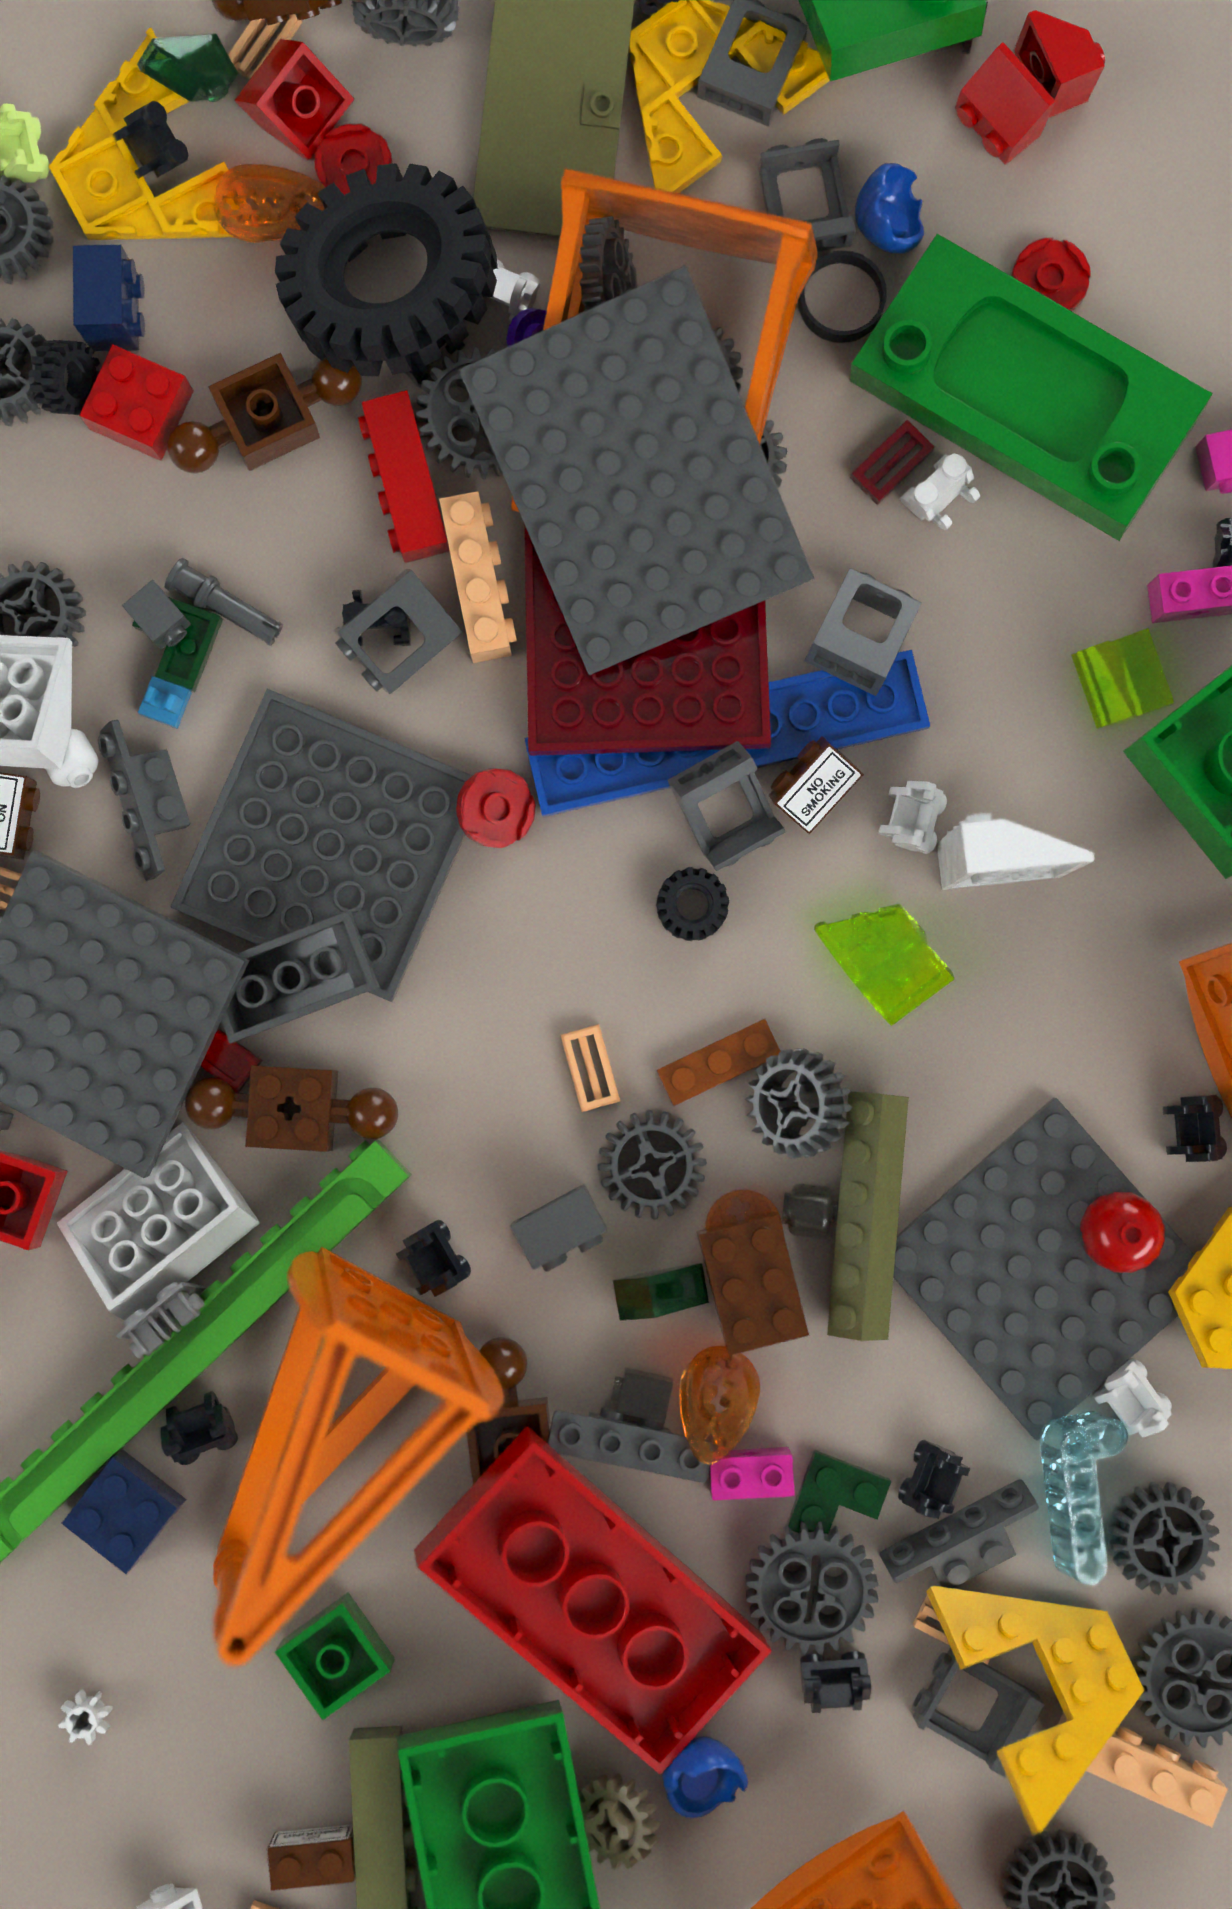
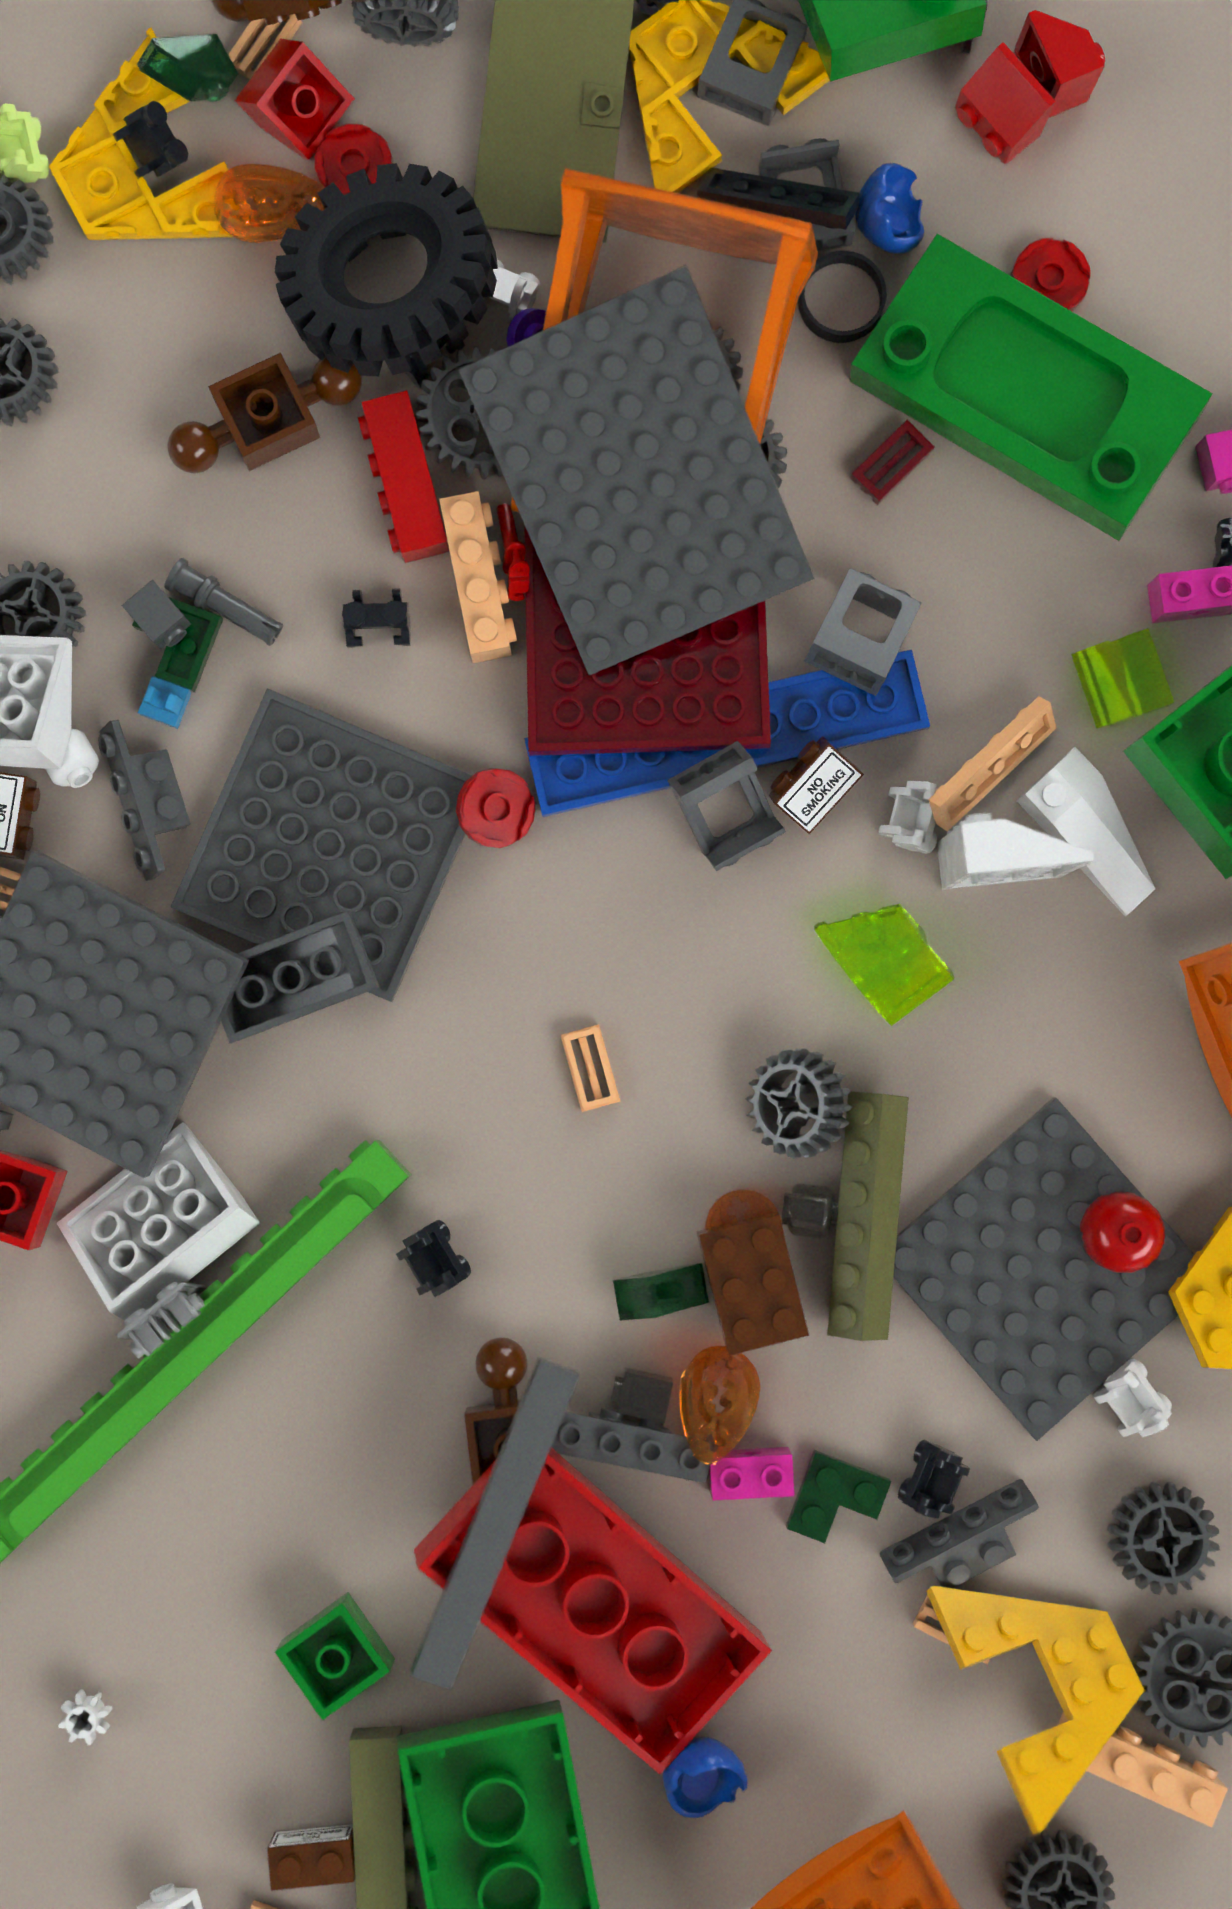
black tyre [29,340,100,415] -> none
dark blue brick [61,1450,187,1574] -> none
dark blue brick [73,245,145,352] -> none
red brick [79,344,194,461] -> none
black piece [160,1391,238,1465] -> none
reddish brown brick [185,1065,398,1152] -> none
red tile [200,1028,263,1093] -> none
orange piece [213,1247,504,1666] -> none
dark grey window [334,569,463,694] -> none
dark grey brick [510,1184,607,1272] -> none
dark grey gear [579,216,638,311] -> none
dark tan gear [579,1773,661,1869] -> none
dark grey gear [598,1110,707,1220] -> none
black tyre [656,867,729,941] -> none
dark orange plate [656,1019,781,1106] -> none
dark grey gear [746,1522,879,1655] -> none
black piece [800,1651,871,1713] -> none
white piece [900,453,980,530] -> none
dark grey window [912,1648,1045,1778] -> none
clear light blue beam [1040,1411,1128,1585] -> none
black piece [1163,1095,1227,1162] -> none
none -> dark grey tile [410,1357,580,1690]
none -> red piece [496,503,530,601]
none -> black plate [697,167,859,230]
none -> light nougat plate [928,696,1057,832]
none -> white wedge [1016,747,1155,916]

